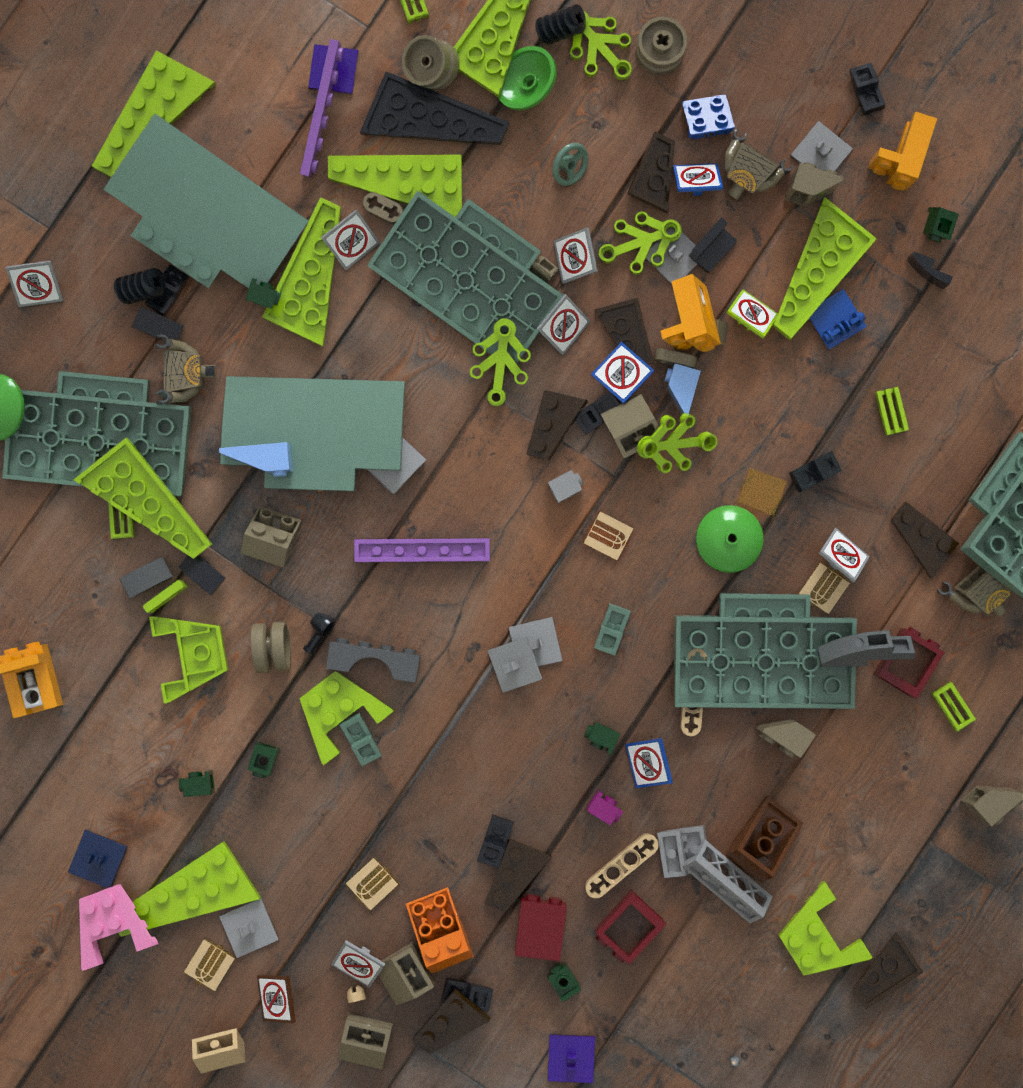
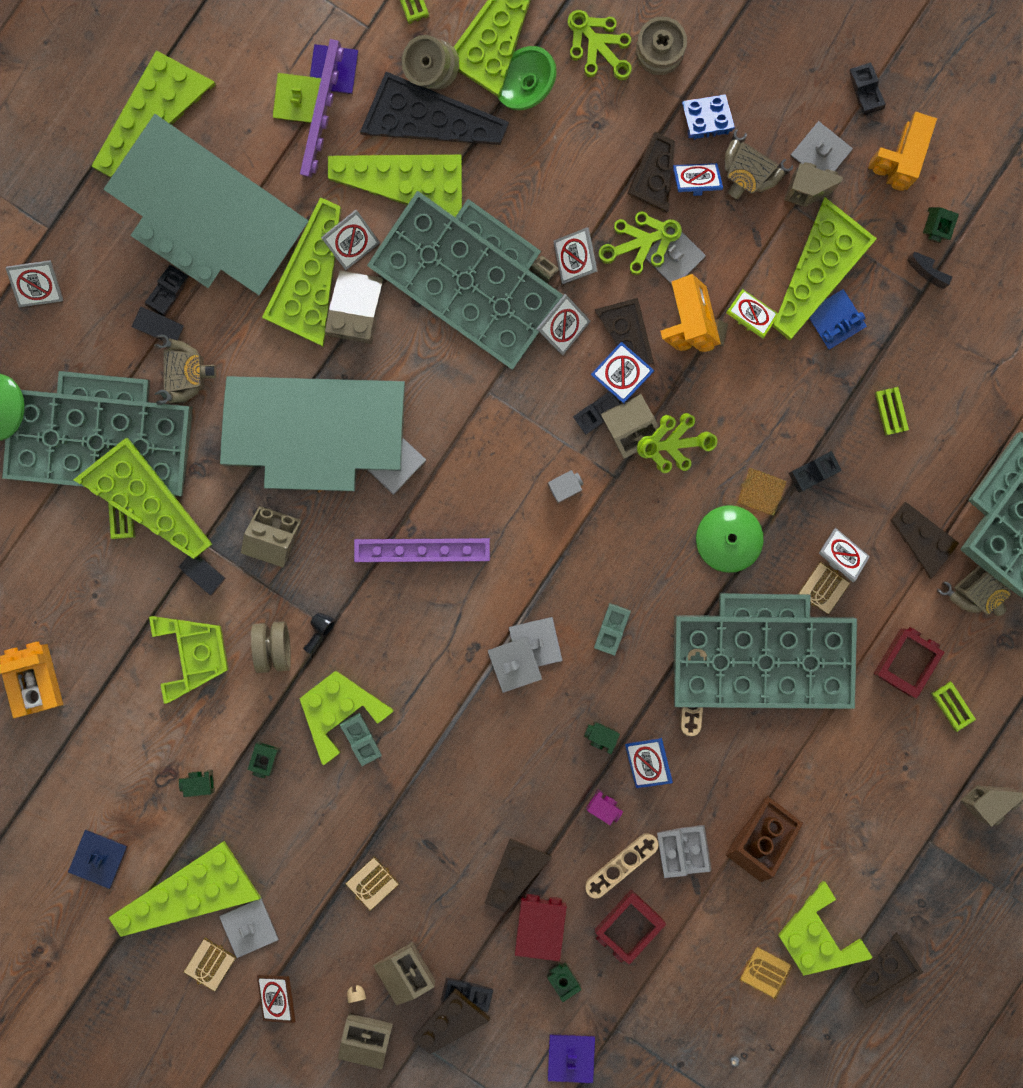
bright pink wing [79,884,158,971] -> none
black piece [113,268,165,304] -> none
dark grey slope [119,557,173,599] -> none
lime tile [143,580,188,613] -> none
tan brick [192,1028,245,1073] -> none
light blue slope [219,442,293,477] -> none
dark green brick [245,278,281,309] -> none
dark grey arch [326,638,421,683] -> none
piece [331,940,385,988] -> none
dark tan beam [363,192,403,225] -> none
orange slope [406,887,474,974] -> none
lime plant [470,319,531,406] -> none
black slope [477,814,514,868] -> none
dark brown wing [527,390,588,461] -> none
black piece [535,4,586,45] -> none
sand green piece [552,143,589,186] -> none
piece [583,510,634,561] -> none
dark tan beam [654,348,697,369] -> none
light blue slope [664,364,701,415] -> none
light grey fence [683,840,773,923] -> none
black panel [689,217,737,273] -> none
dark tan slope [755,719,816,758] -> none
dark grey slope [817,630,915,667] -> none
none -> lime piece [273,73,321,123]
none -> slope [325,270,384,344]
none -> clear yellow piece [740,947,792,999]

